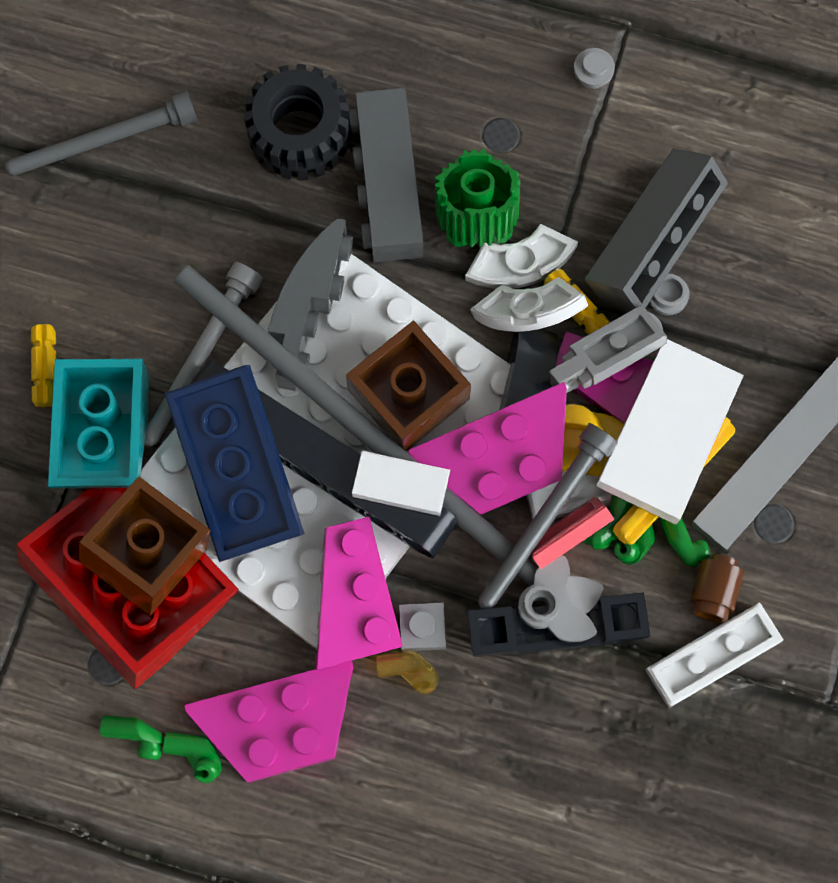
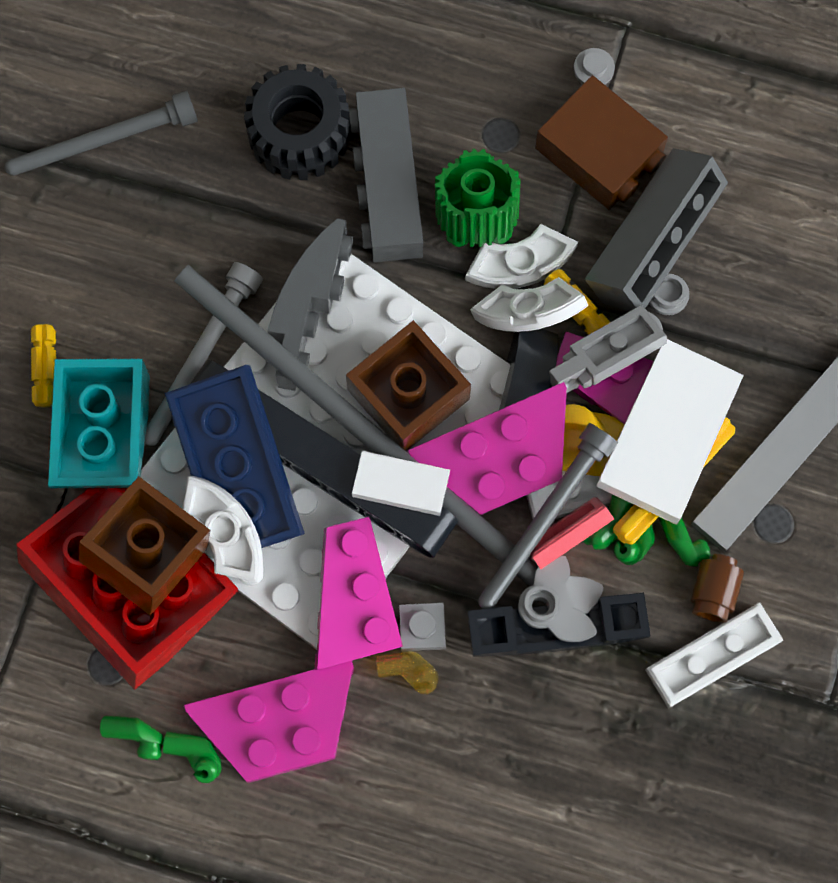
none -> white tile [182,476,263,582]
none -> reddish brown brick [535,75,668,210]

